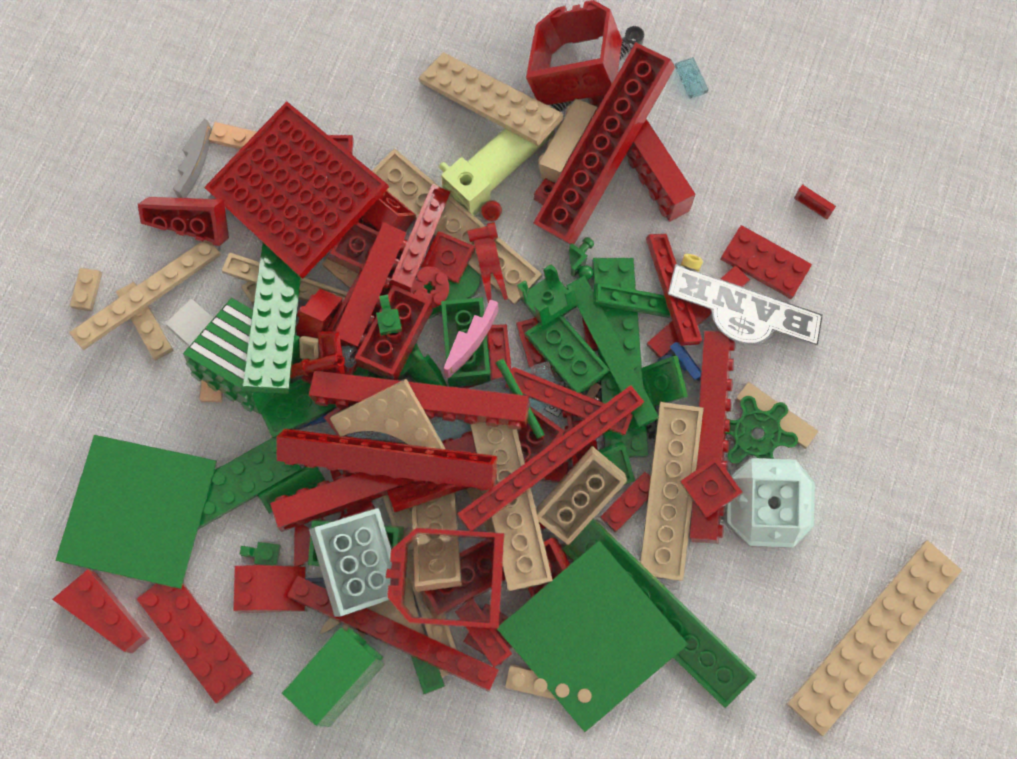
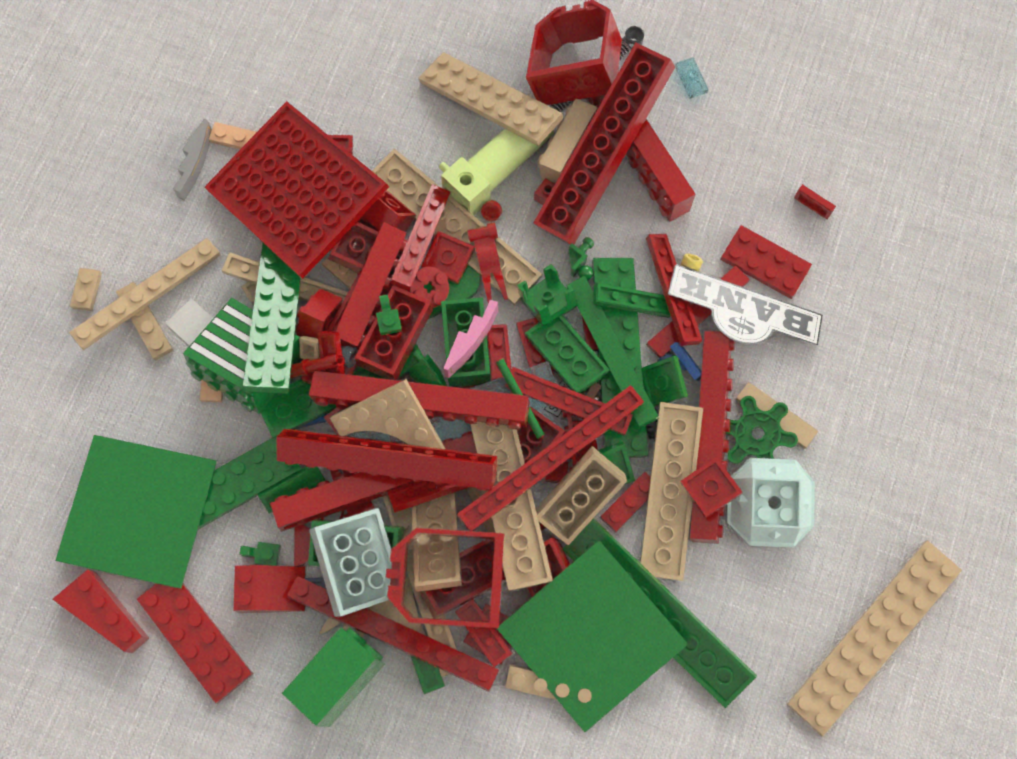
red wedge [137,197,229,246] -> none

